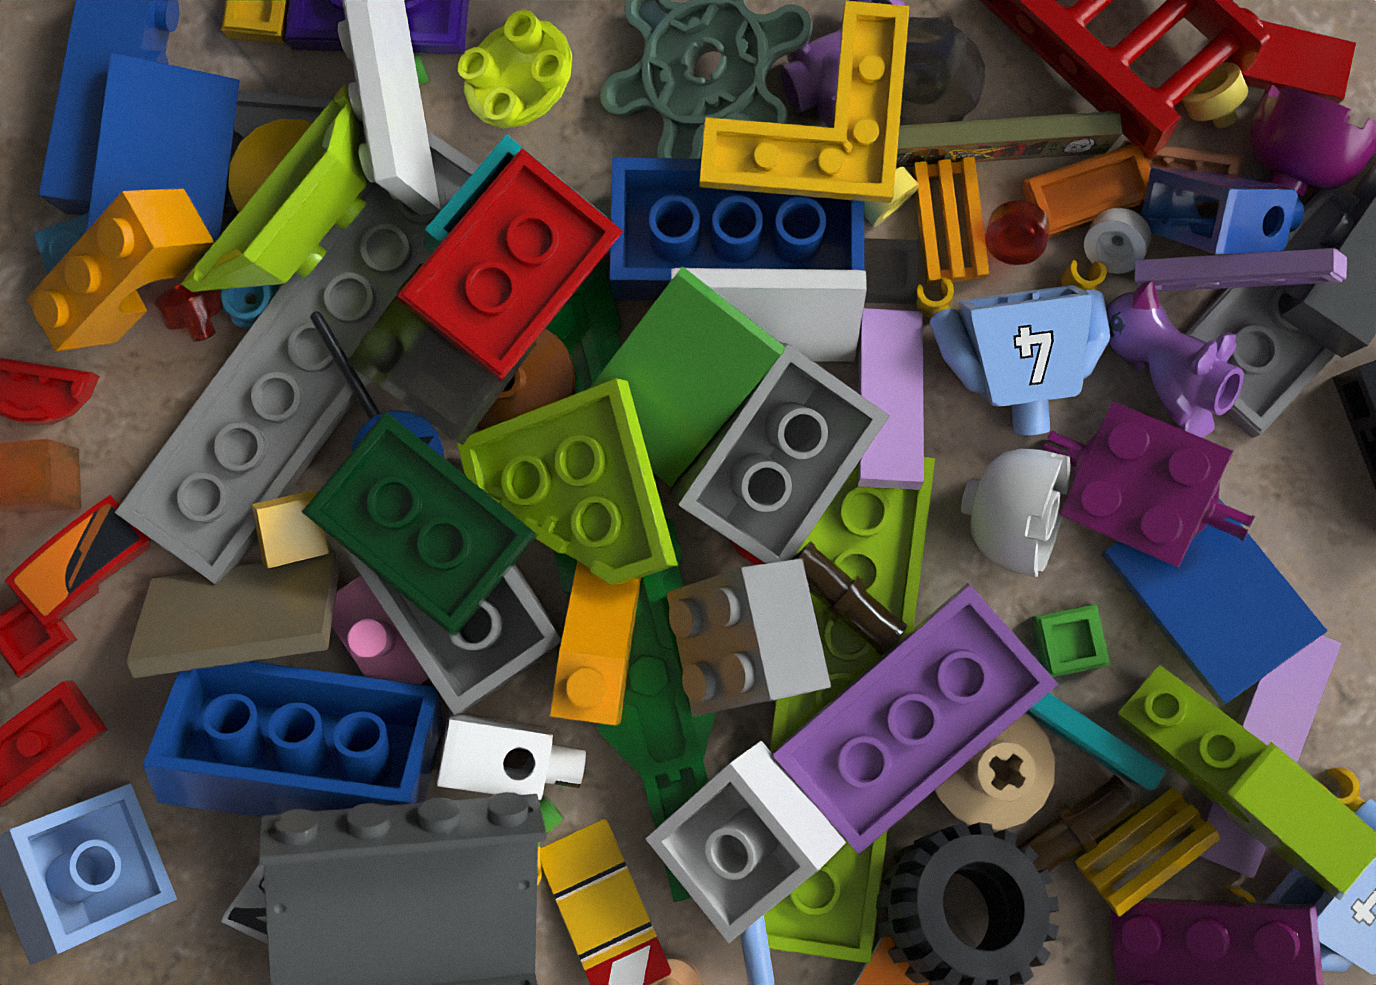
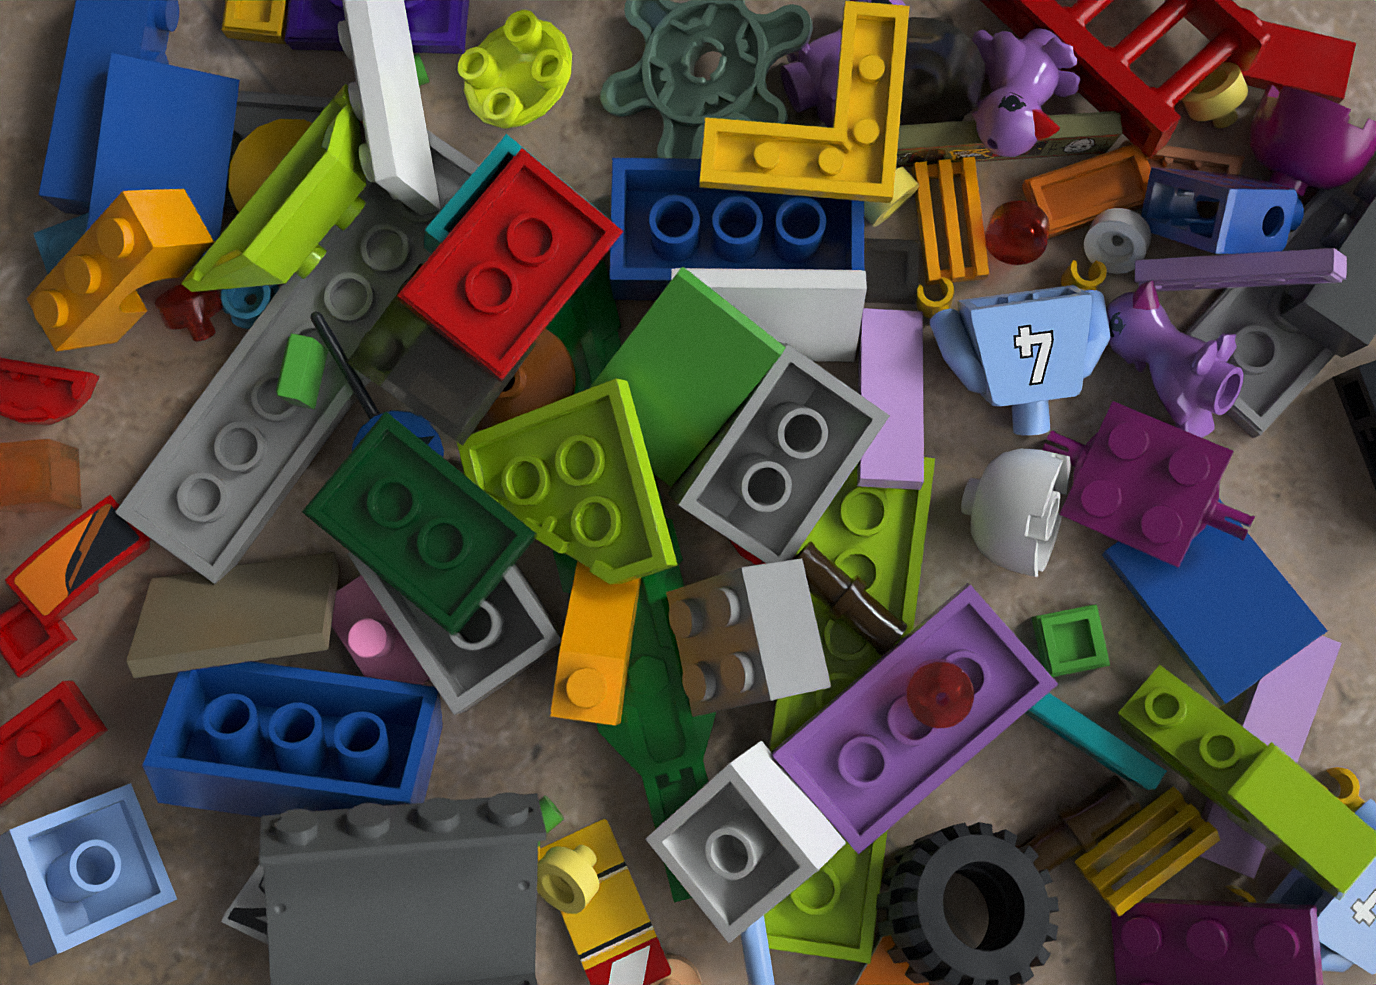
yellow tile [252,490,329,569] -> none
white torso [437,711,586,800] -> none
tan piece [935,713,1055,830] -> none
none -> bright green tile [275,333,328,410]
none -> light yellow tile [537,845,599,914]
none -> clear red tile [905,659,974,729]
none -> medium lavender animal [956,28,1080,157]

